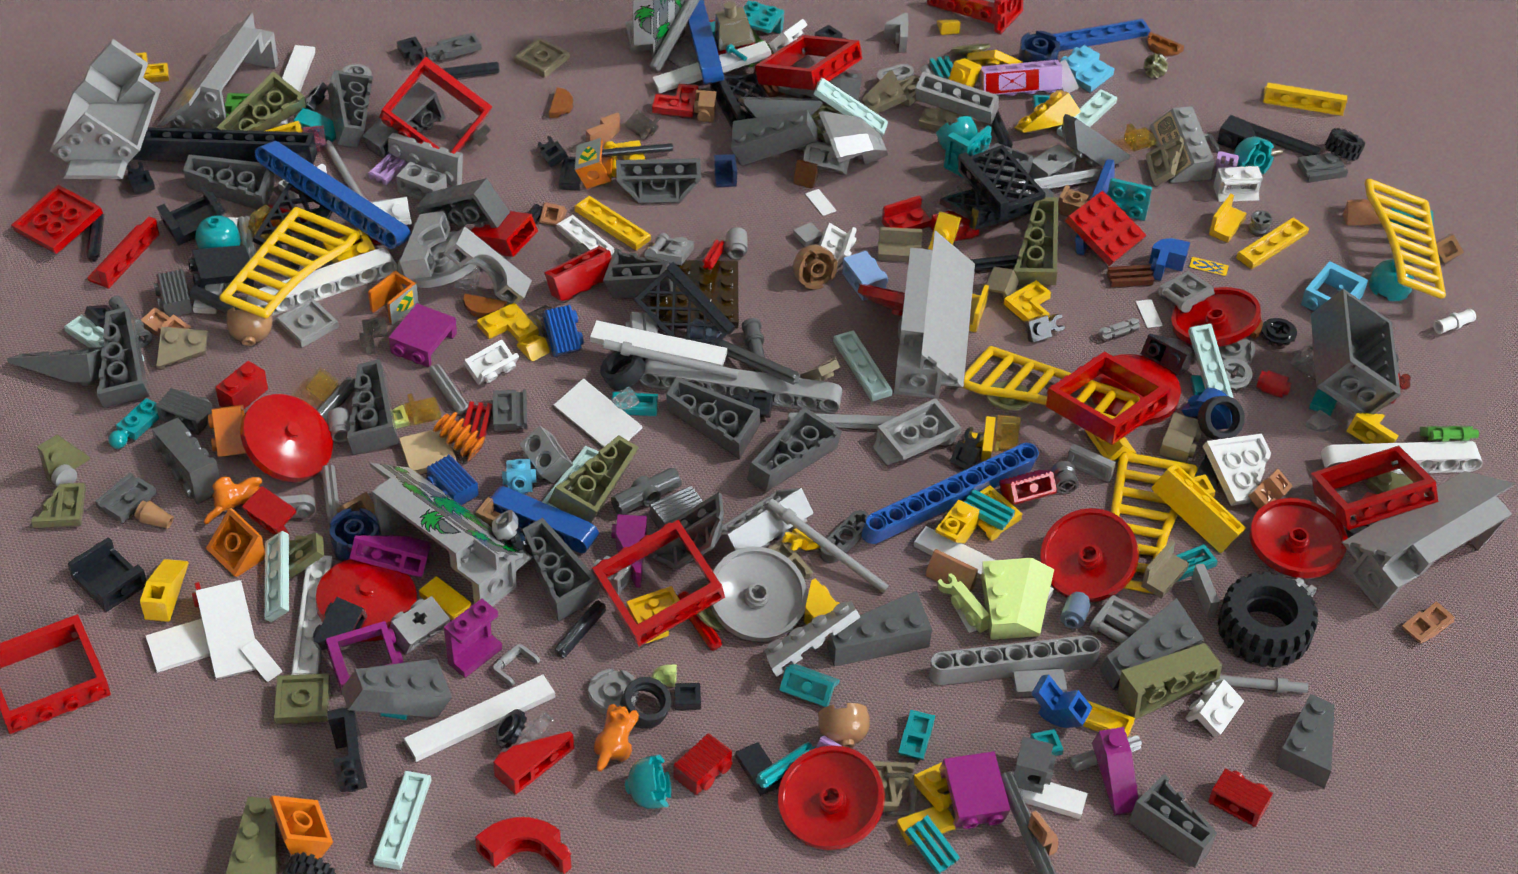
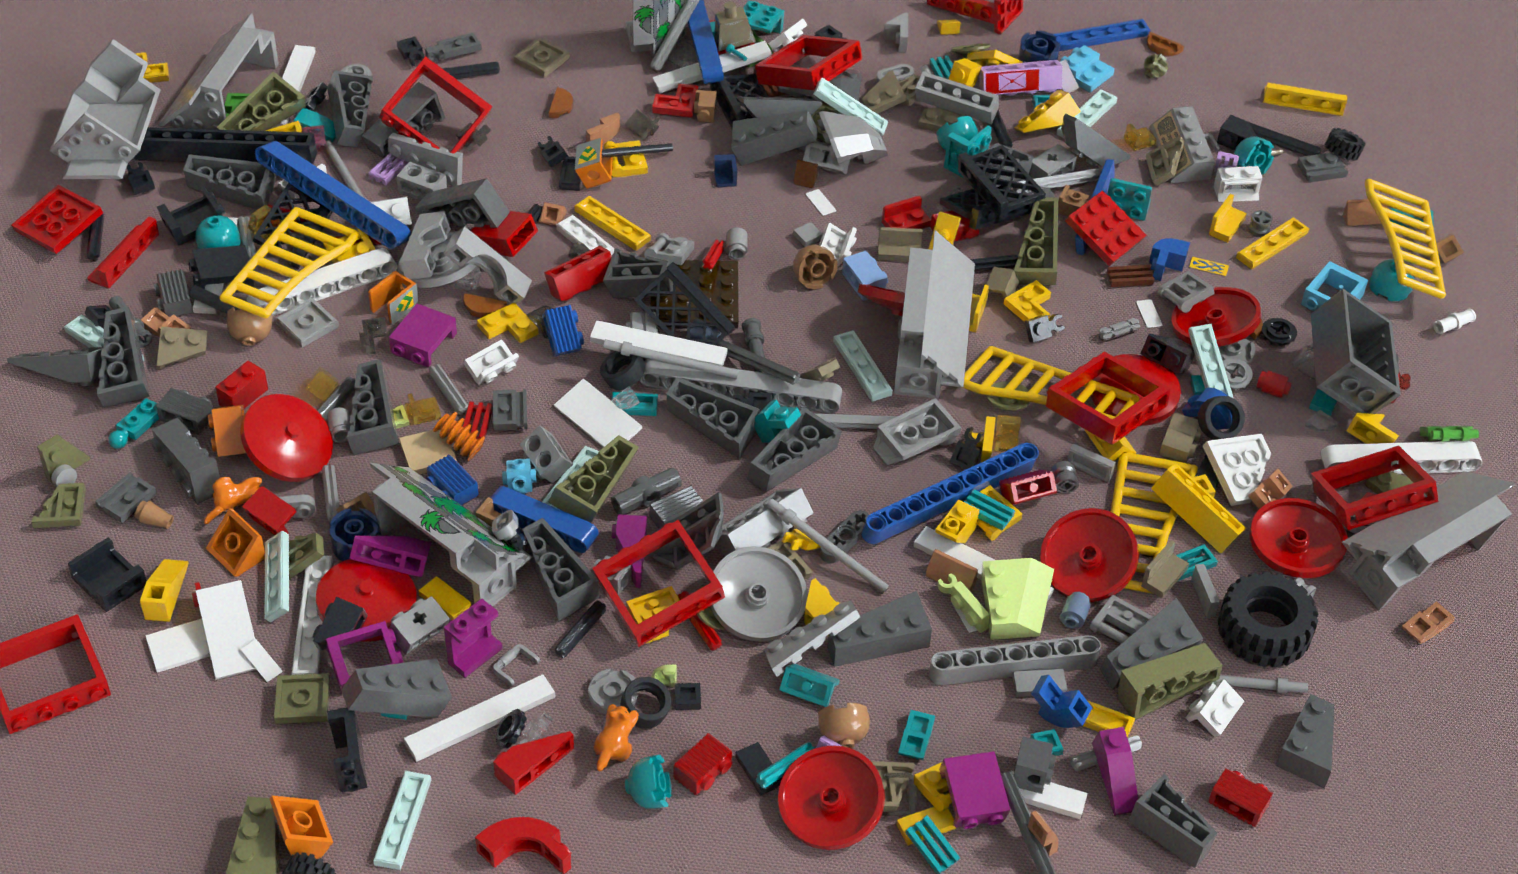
yellow slope [516,335,550,361] -> none
dark grey wedge [616,158,701,204] -> none
none -> teal brick [754,399,801,443]

